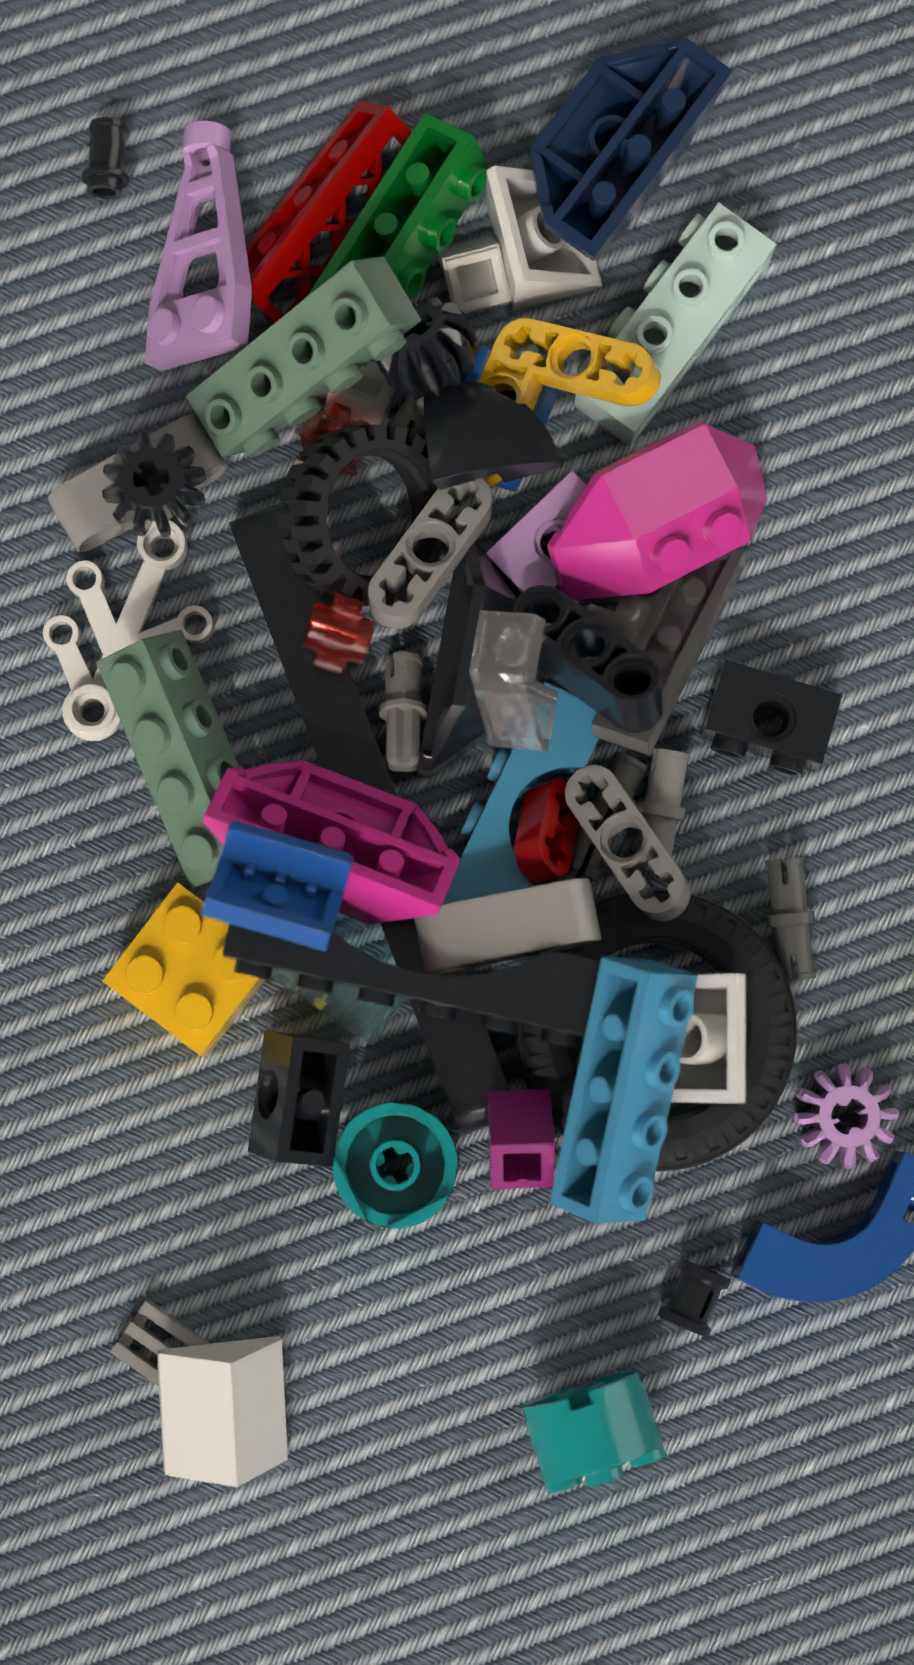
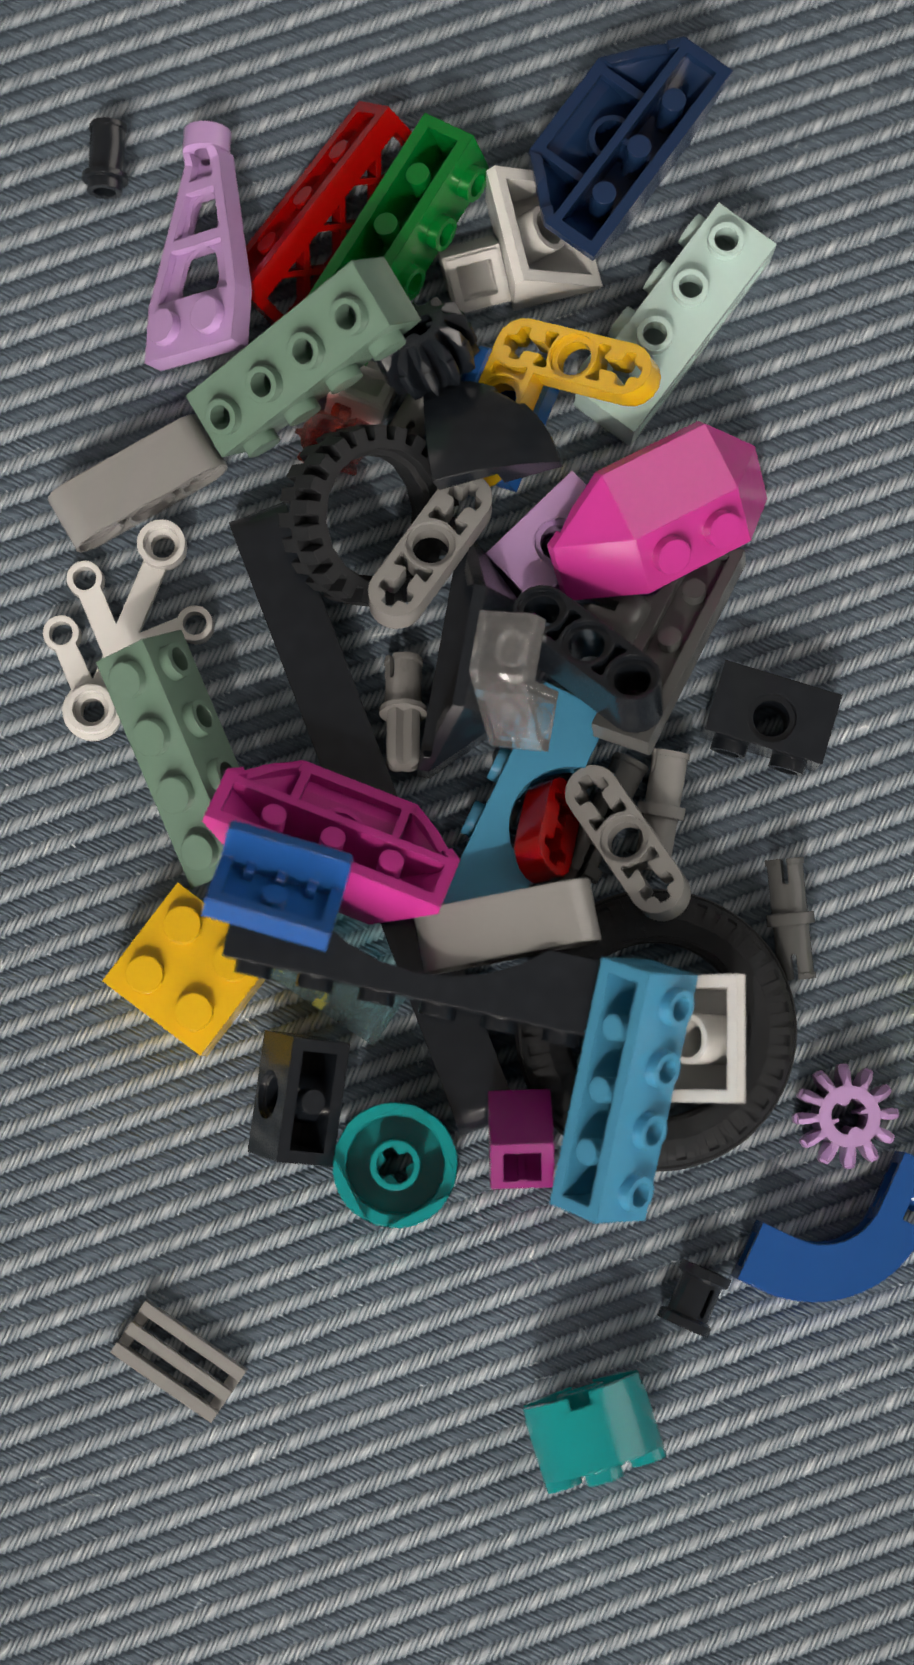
black gear [102,432,206,537] -> none
white slope [157,1336,288,1487] -> none
clear red gear [302,593,375,675] -> none

